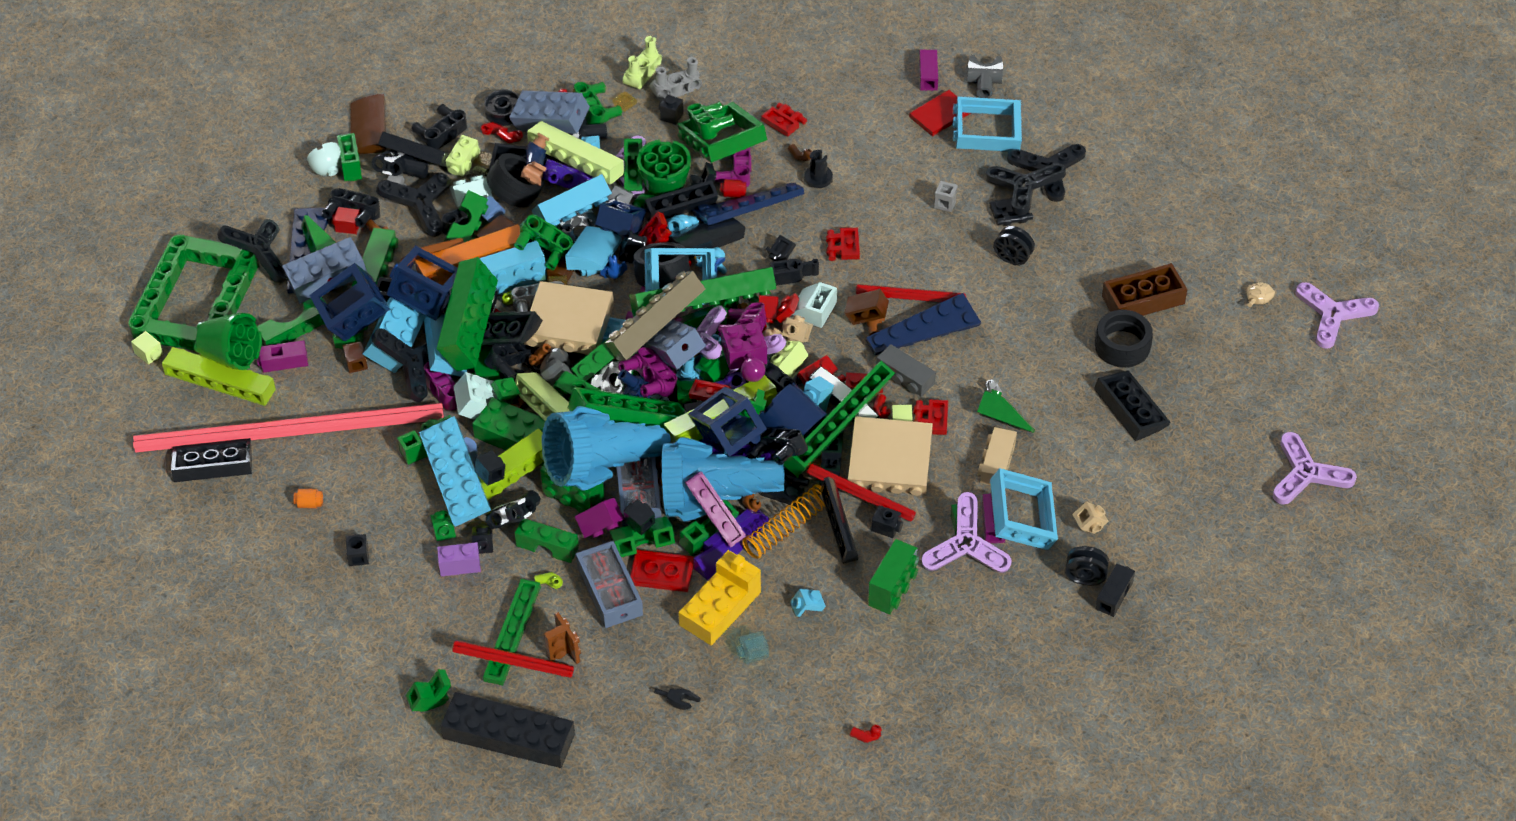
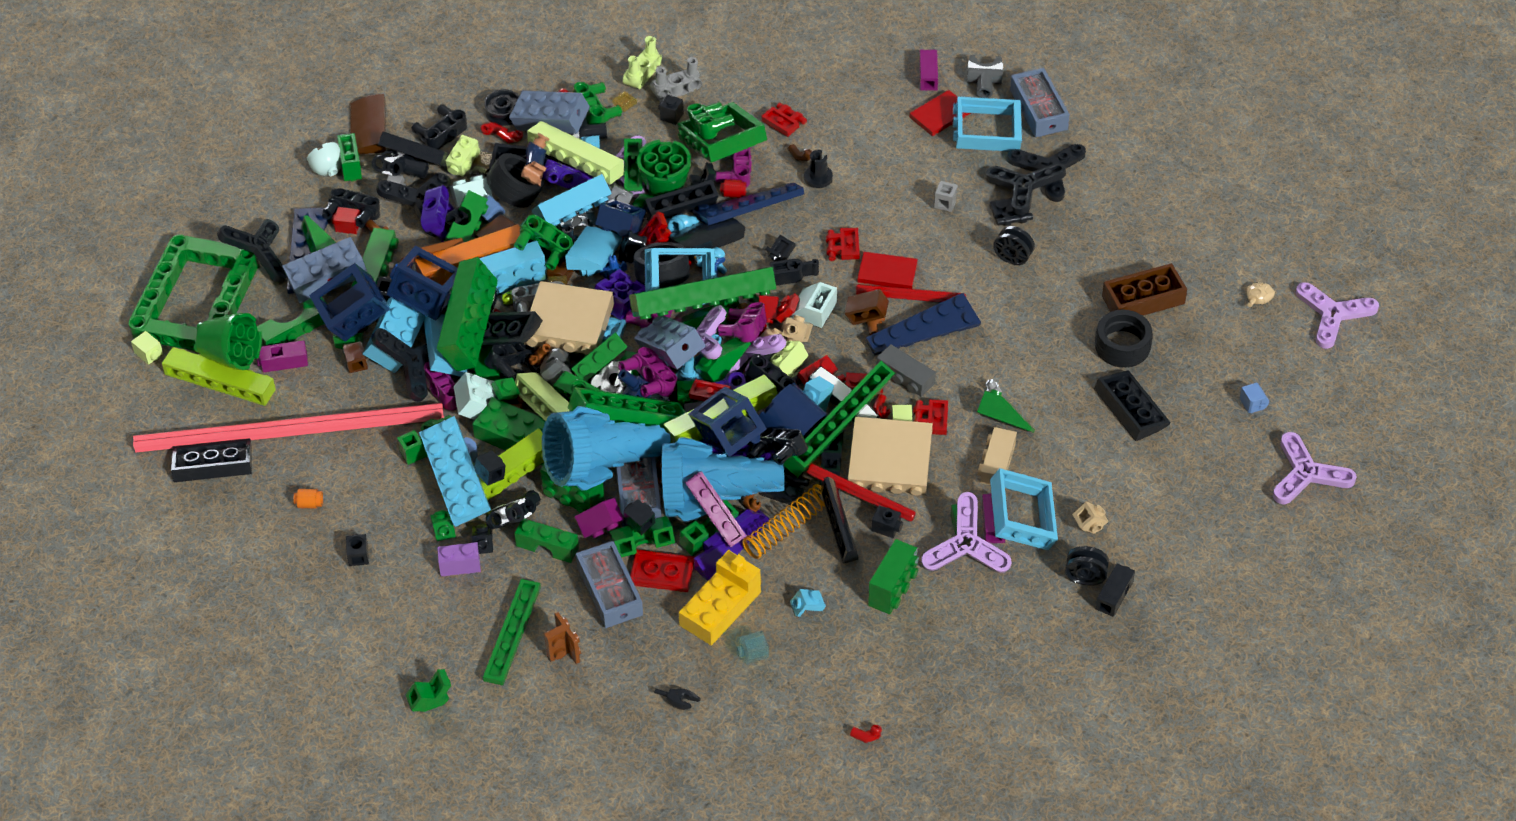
black brick [440,692,575,769] -> none
red axle [452,640,574,678] -> none
lime arm [534,572,563,589] -> none
dark tan brick [605,271,705,361] -> none
magenta brick [721,322,767,382] -> none
green bracket [739,389,767,418] -> none
none -> dark purple piece [421,185,455,242]
none -> dark purple brick [595,269,645,320]
none -> red tile [857,252,918,289]
none -> brick [1010,68,1070,137]
none -> medium blue piece [1240,383,1269,413]

